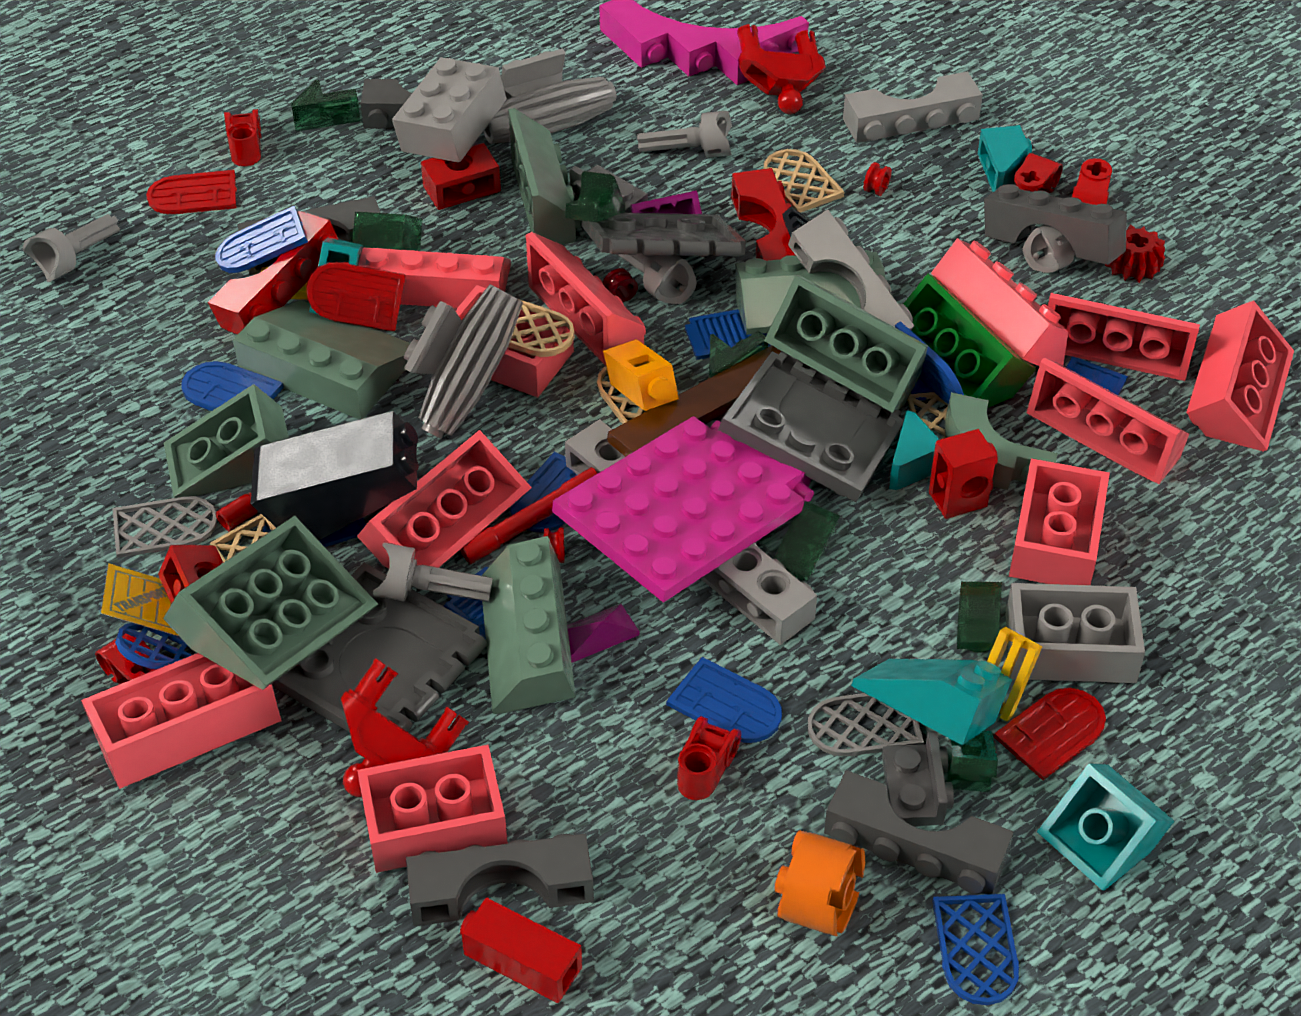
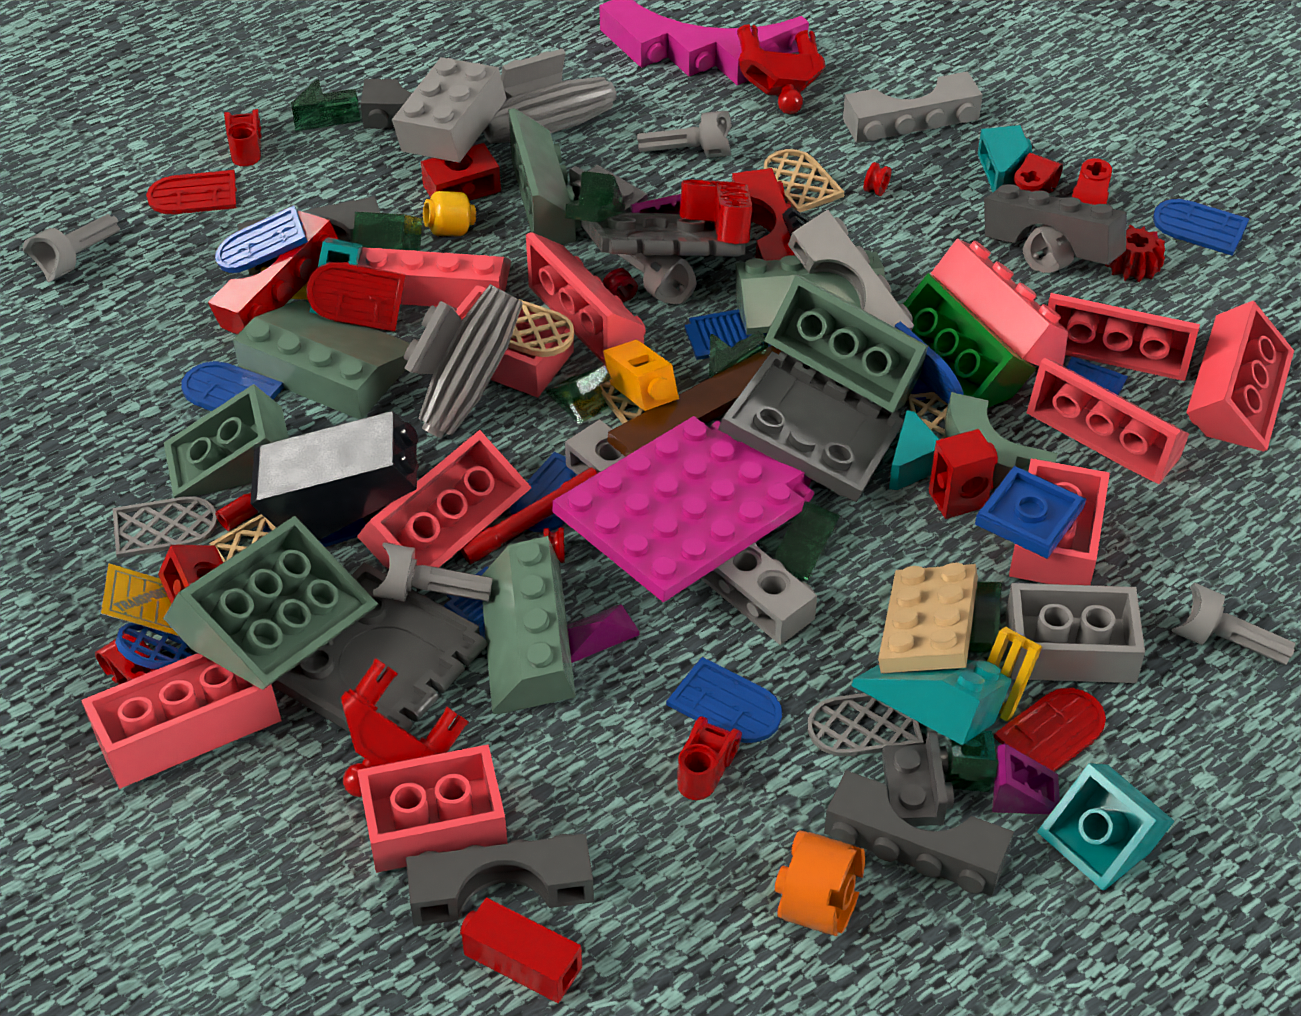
blue window [932,894,1019,1005] -> none
none -> yellow head [423,191,476,237]
none -> slope [545,365,612,424]
none -> red beam [679,180,752,244]
none -> tan plate [878,563,978,673]
none -> blue tile [975,466,1086,559]
none -> magenta slope [992,743,1060,815]
none -> blue window [1153,199,1249,256]
none -> light grey piece [1172,582,1296,665]

